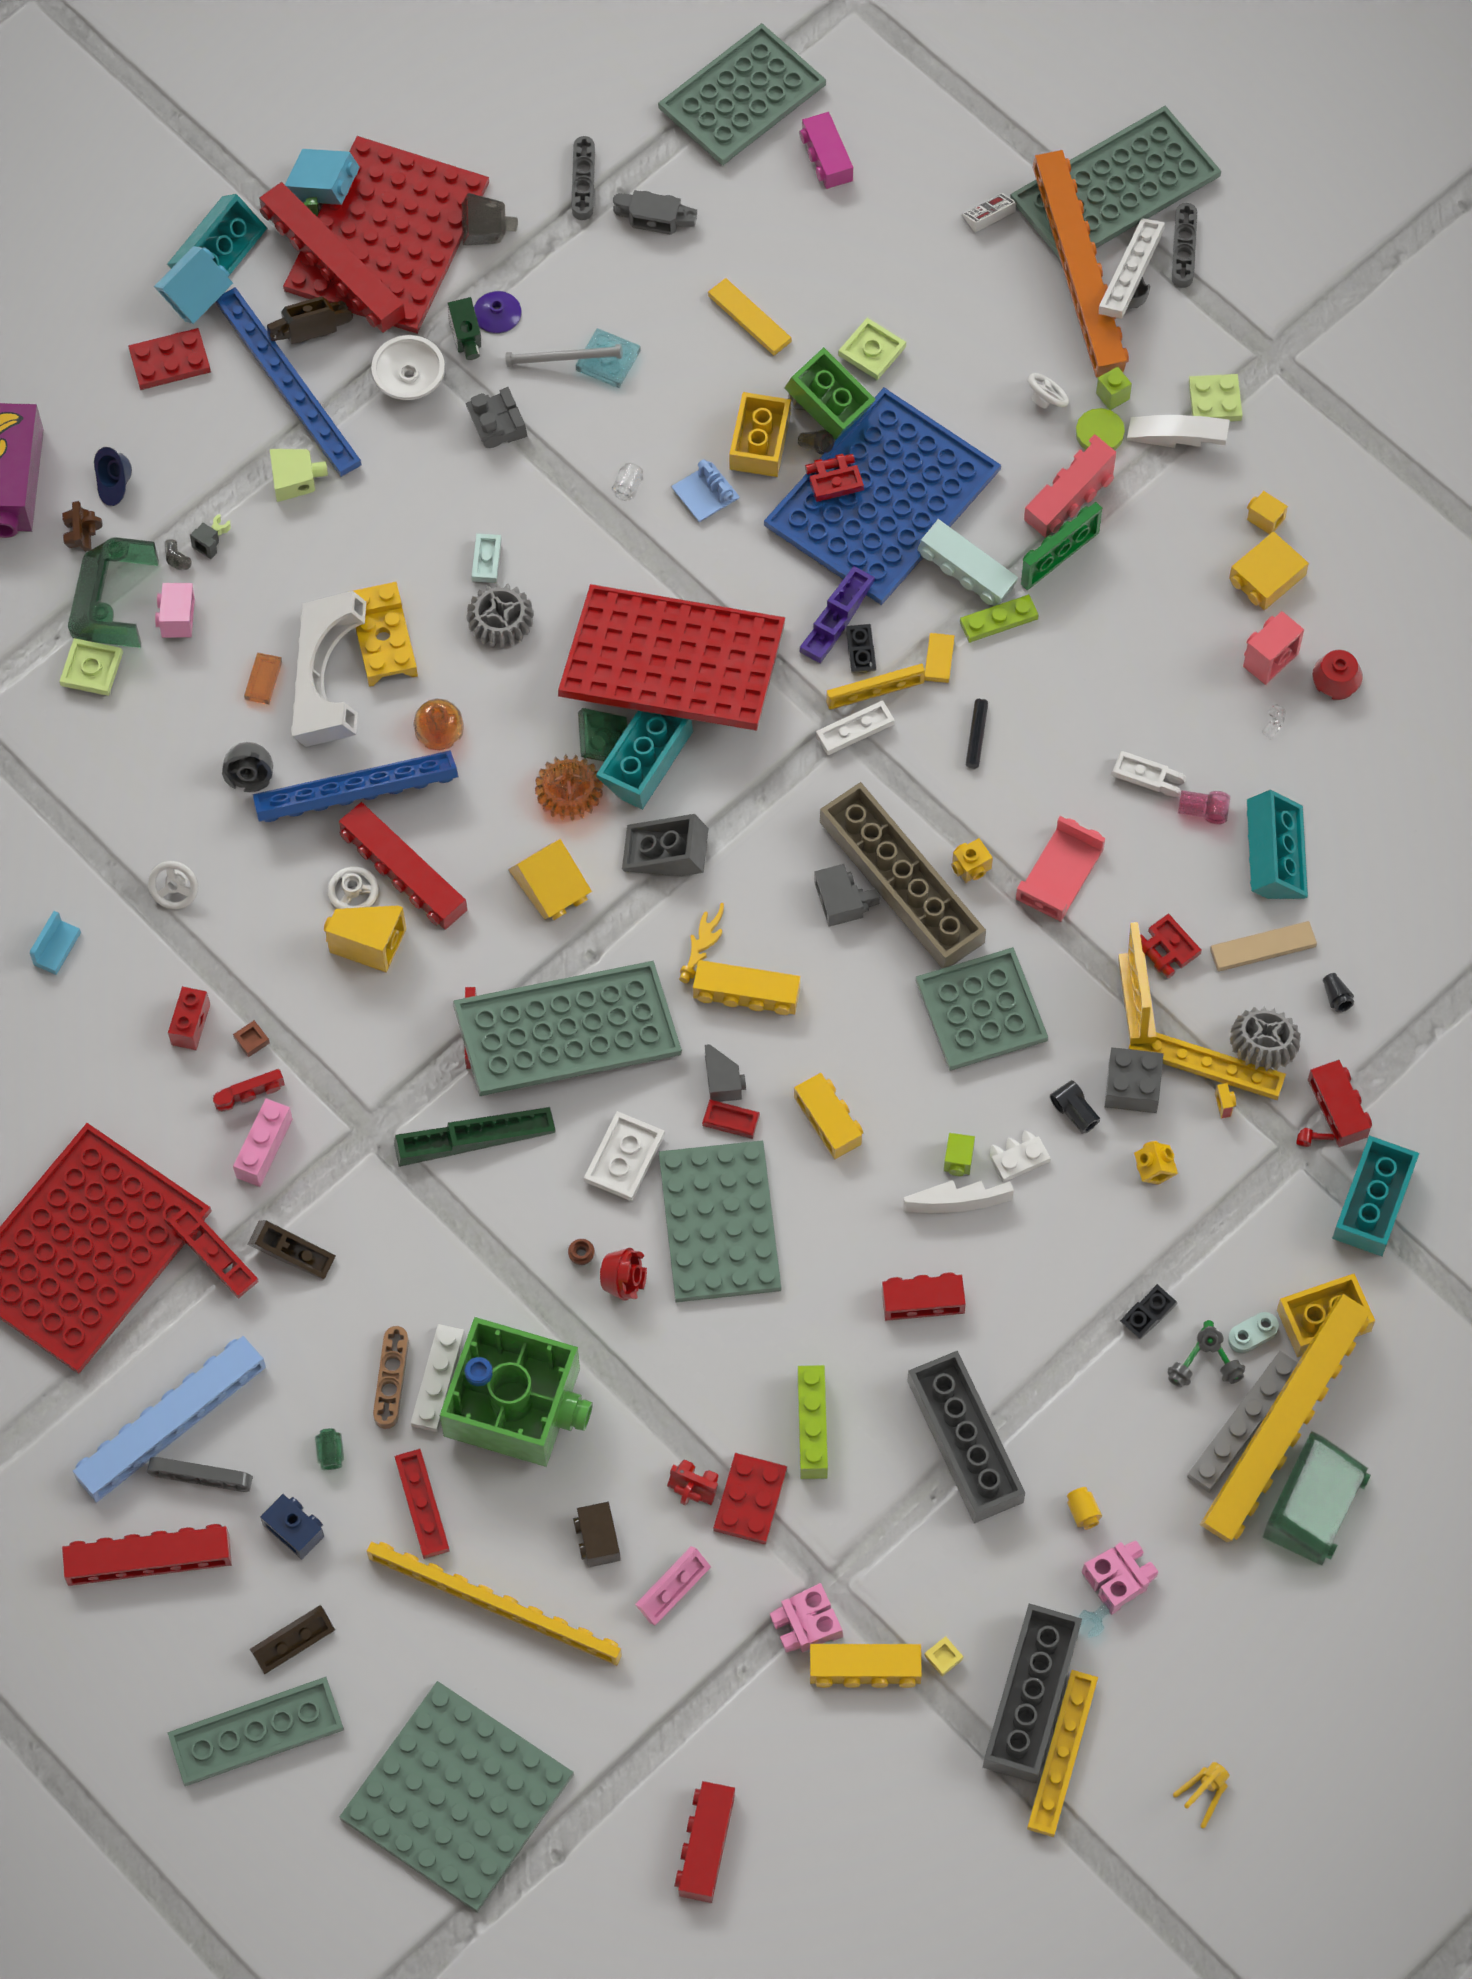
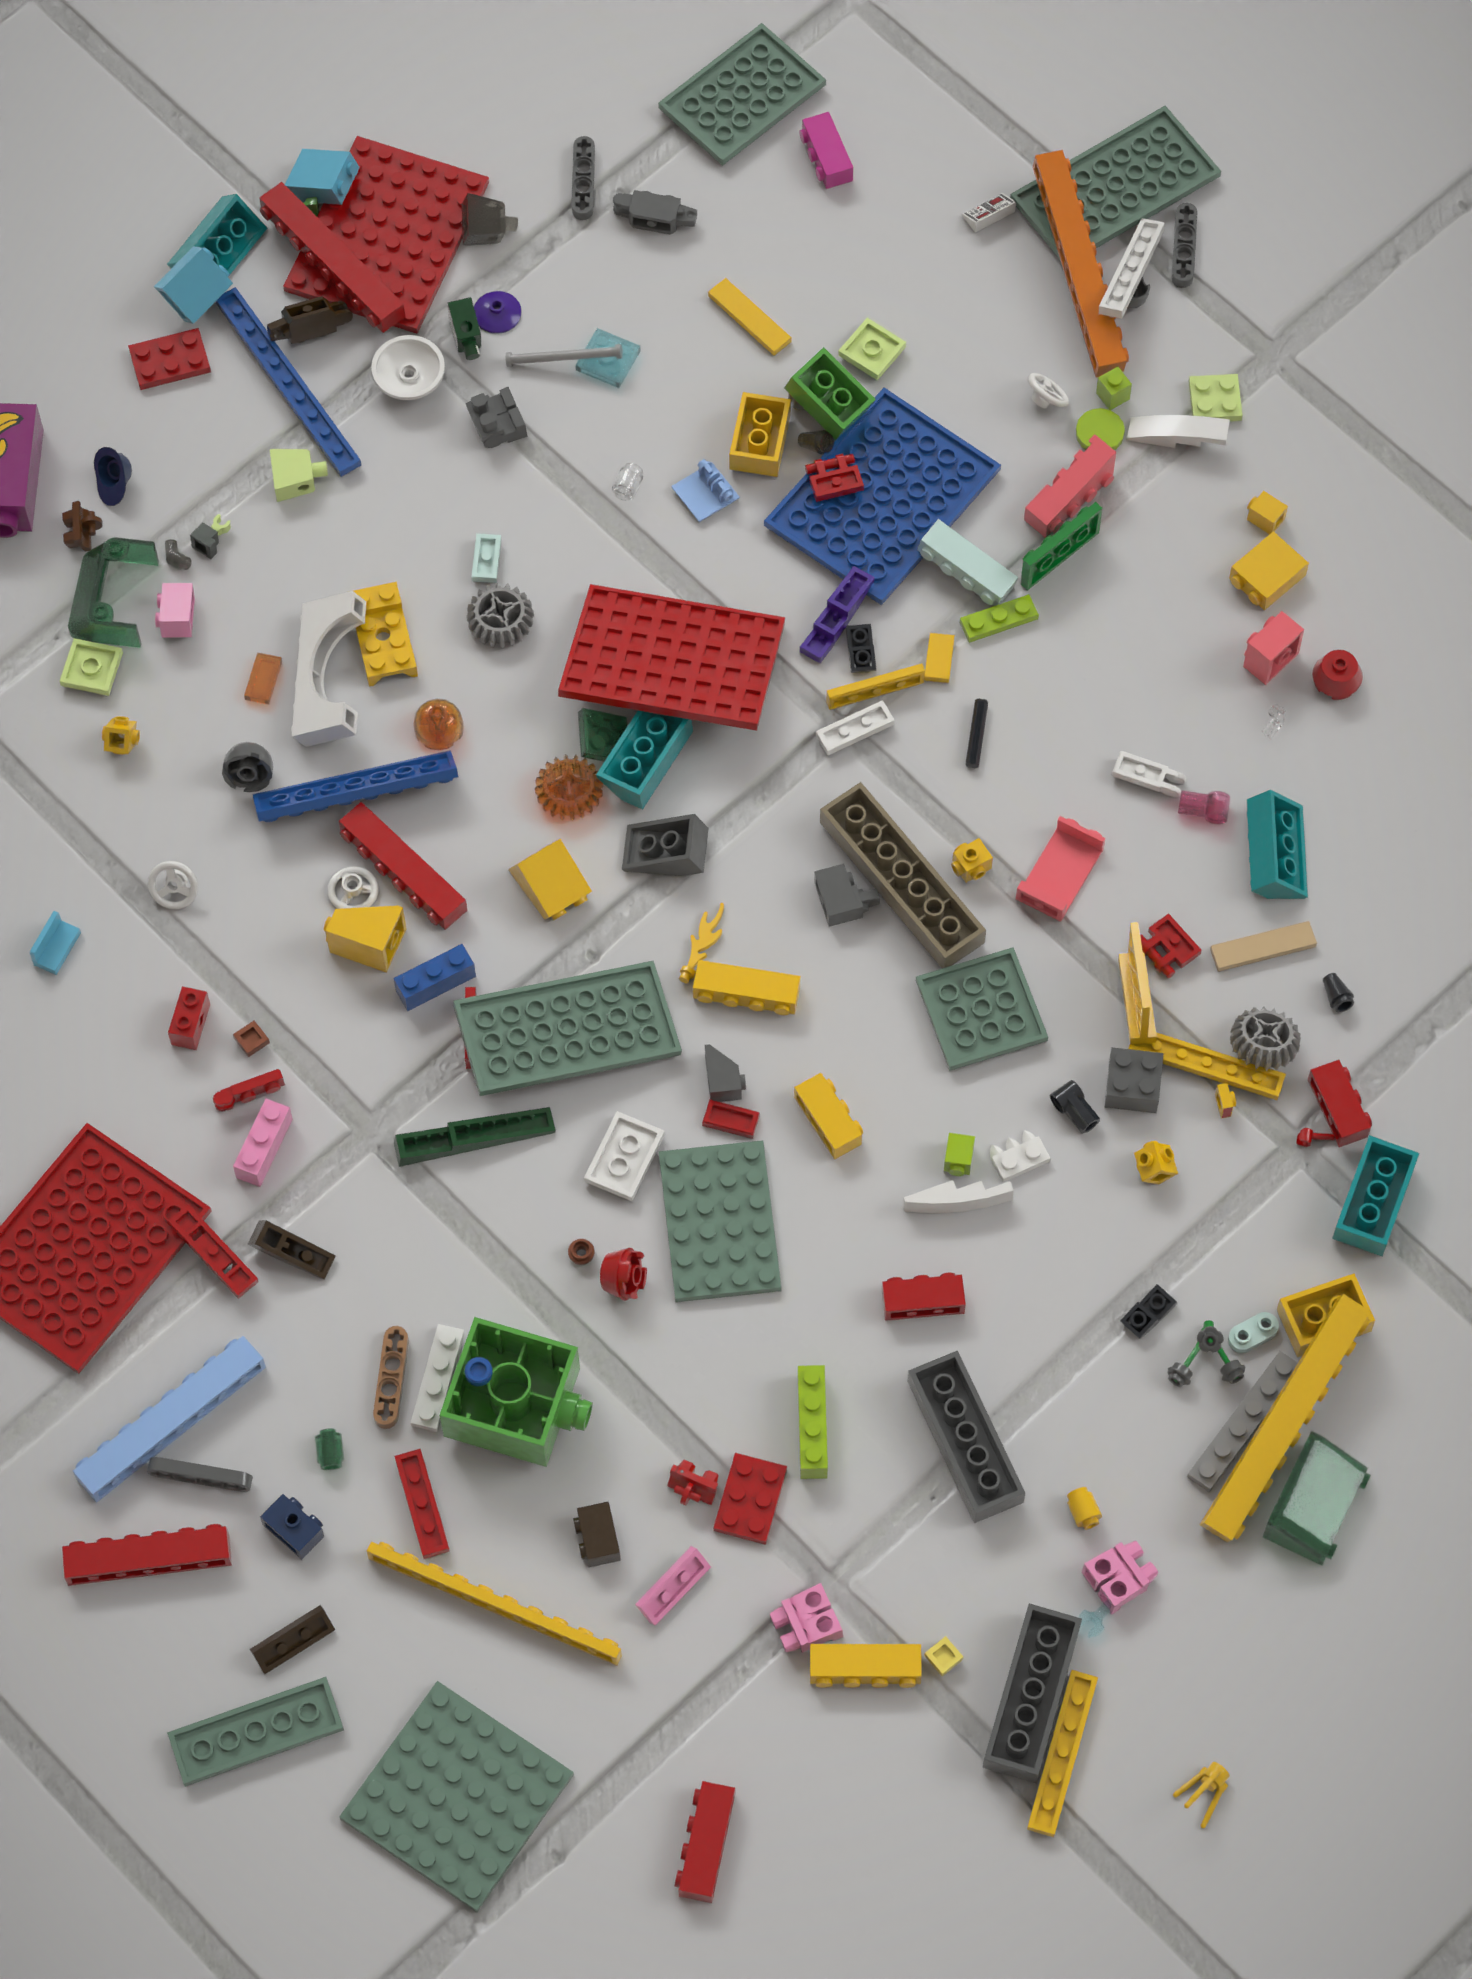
none -> yellow brick [102,716,140,755]
none -> blue brick [393,944,476,1011]

